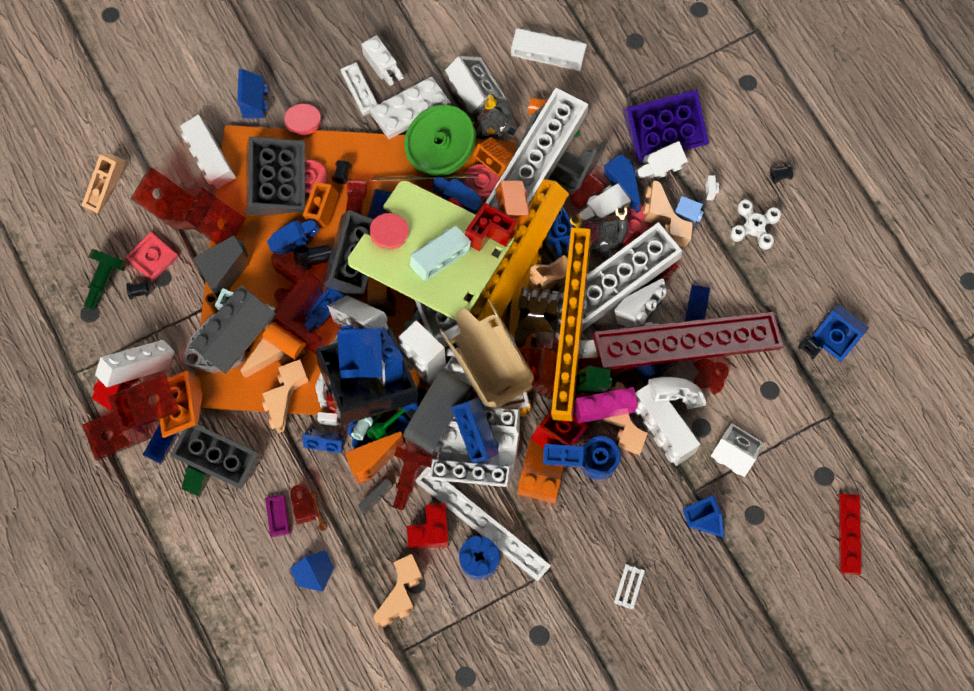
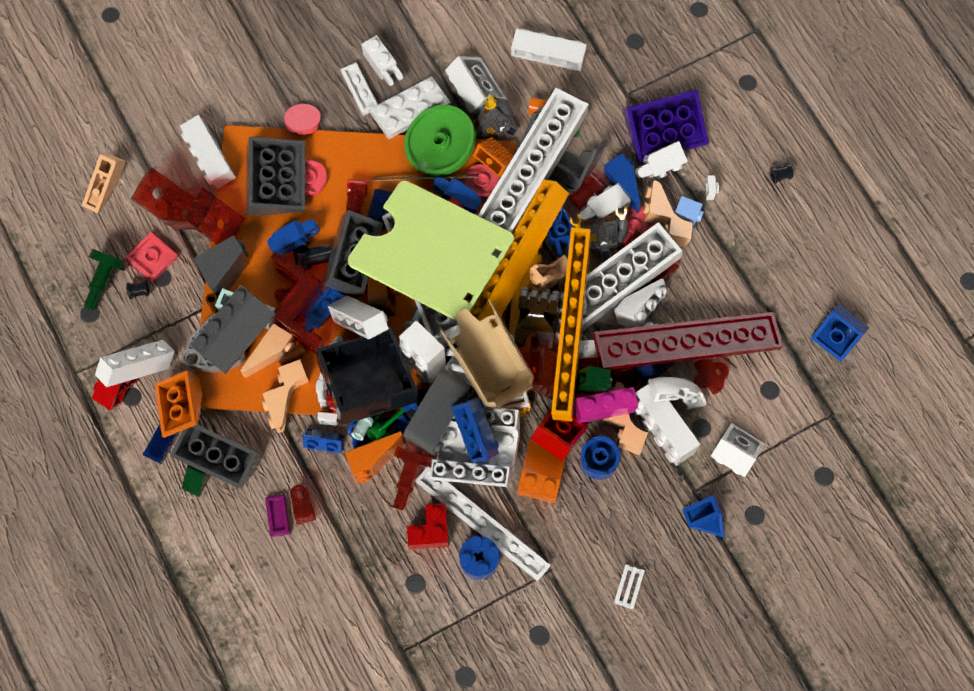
clear red bracket [82,374,180,461] -> none
blue slope [238,69,269,119] -> none
orange brick [263,322,306,360] -> none
blue slope [290,550,334,592] -> none
orange brick [303,181,339,228] -> none
dark orange hinge [310,492,327,531] -> none
black bush [332,160,352,184] -> none
blue door [337,325,383,378] -> none
dark grey tile [358,479,393,515] -> none
coral tile [370,213,409,249] -> none
light nougat arch [374,554,422,627] -> none
blue piece [378,327,403,387] -> none
light aqua brick [410,226,471,282] -> none
red brick [465,203,519,252] -> none
orange brick [495,181,530,224] -> none
blue hinge [543,444,587,468] -> none
clear pink wheel [580,221,600,244] -> none
clear blue plate [684,285,710,322] -> none
white gear [730,199,781,250] -> none
black bush [798,335,824,360] -> none
red plate [838,494,861,575] -> none

